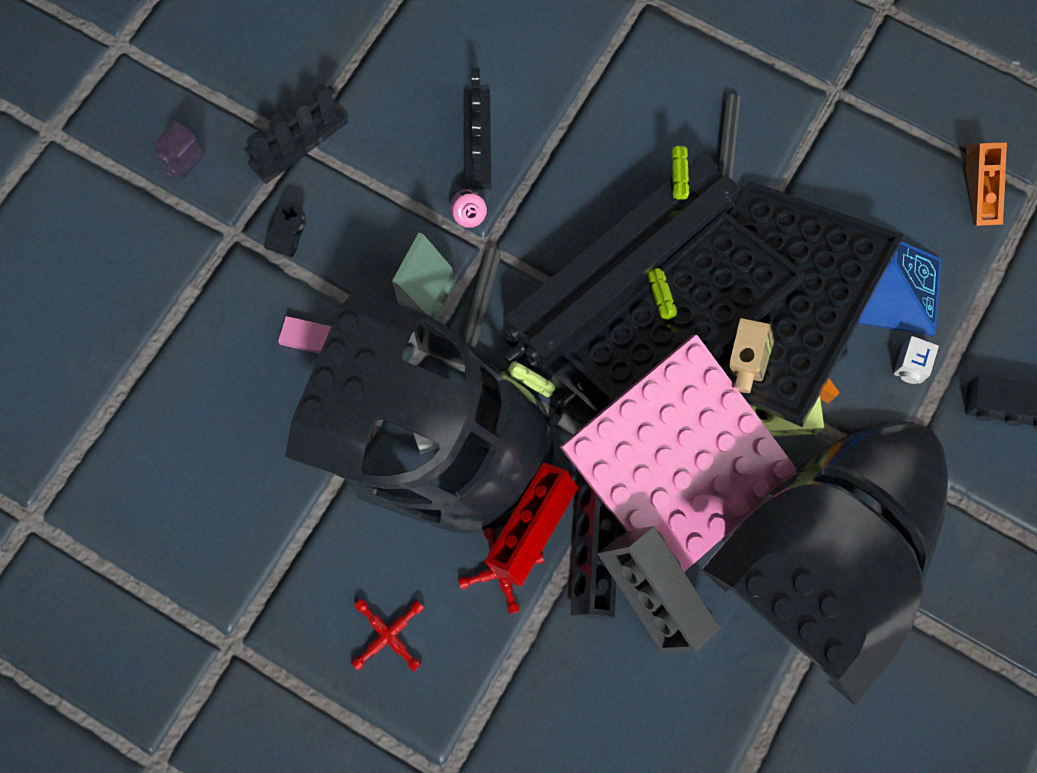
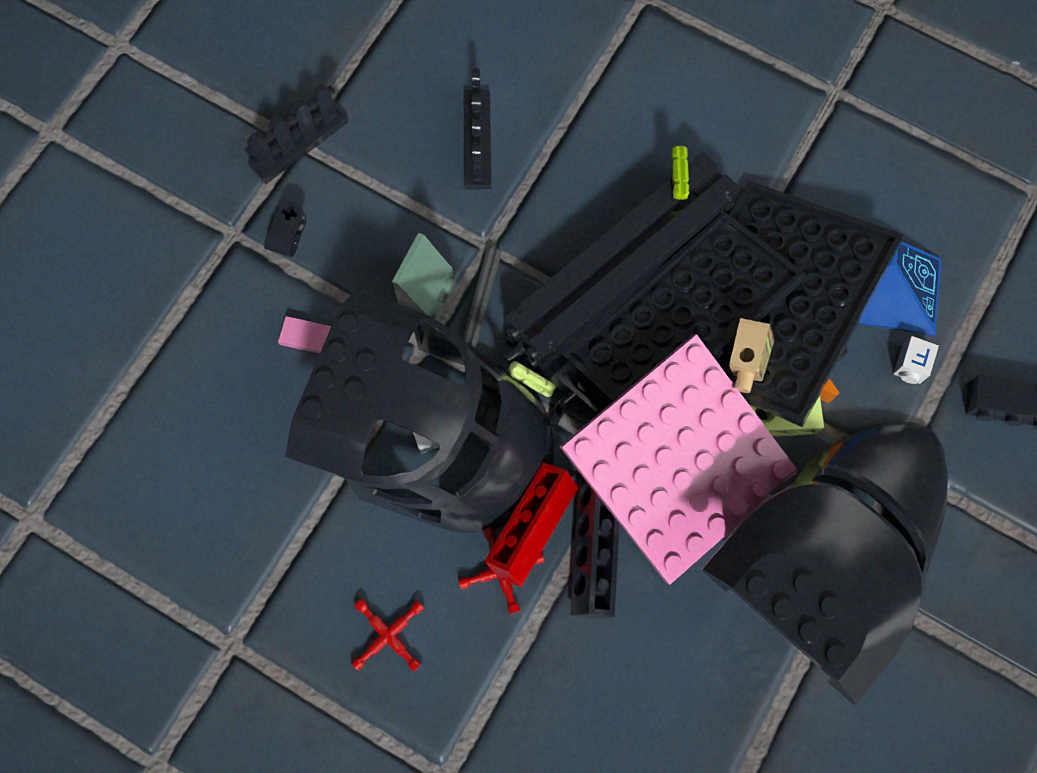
clear purple brick [153,120,204,179] -> none
bright pink head [450,190,487,228] -> none
dark grey brick [597,526,720,653] -> none
lime axle [648,268,677,320] -> none
dark grey axle [718,93,741,179] -> none
orange slope [965,142,1007,226] -> none

